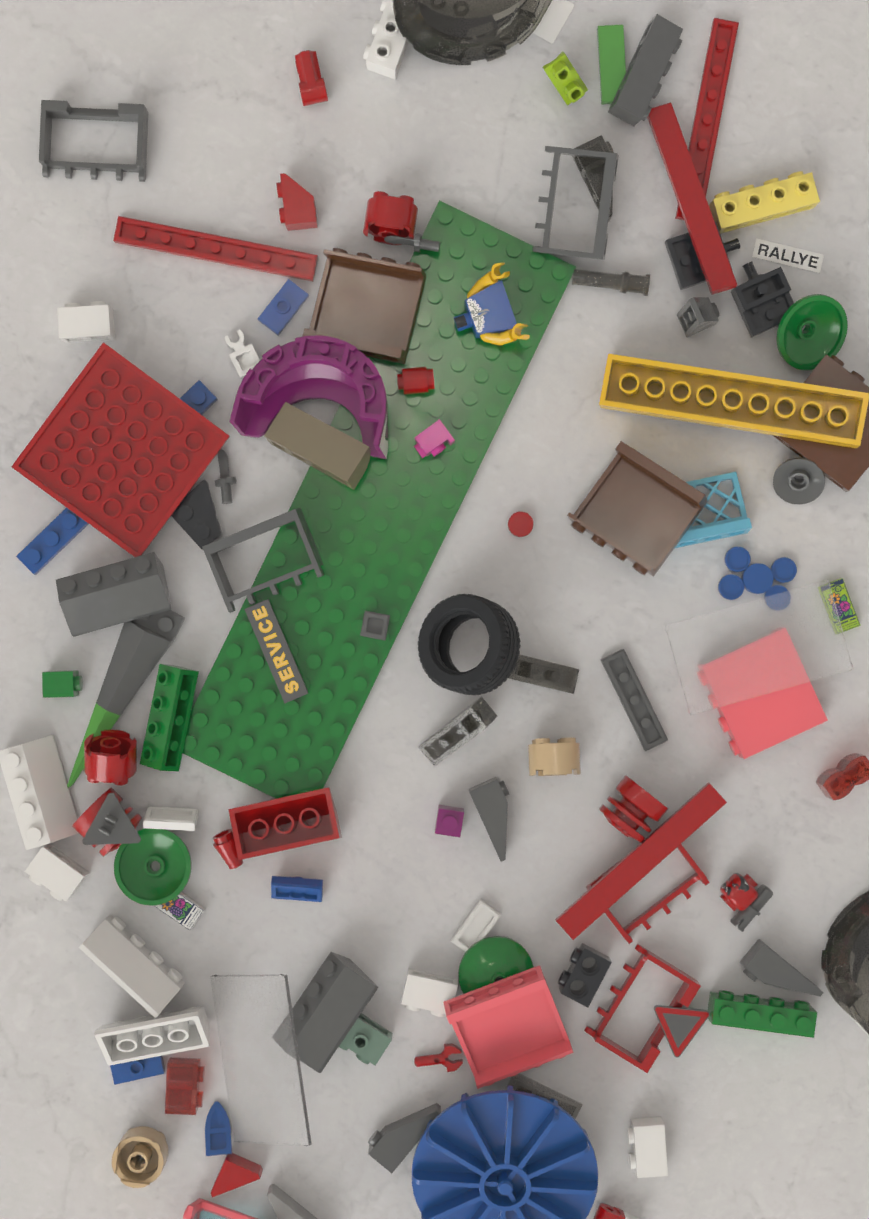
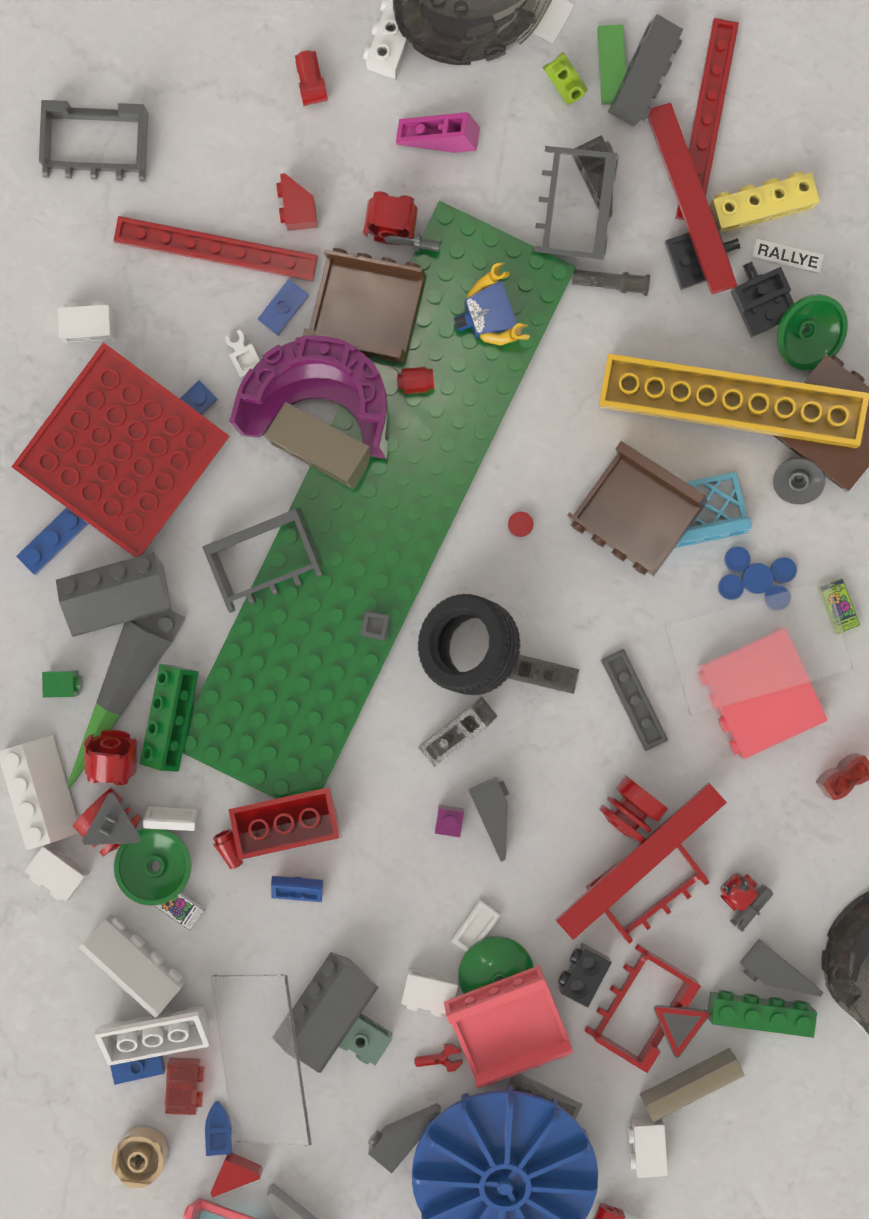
black wing [172,480,222,550] -> none
dark grey piece [215,449,237,504] -> none
dark grey tile [245,599,309,703] -> none
dark pink brick [414,419,455,459] -> none
tan brick [528,738,581,776] -> none
dark grey slope [677,297,720,337] -> none
none -> dark pink slope [396,112,480,153]
none -> dark tan brick [640,1048,745,1123]

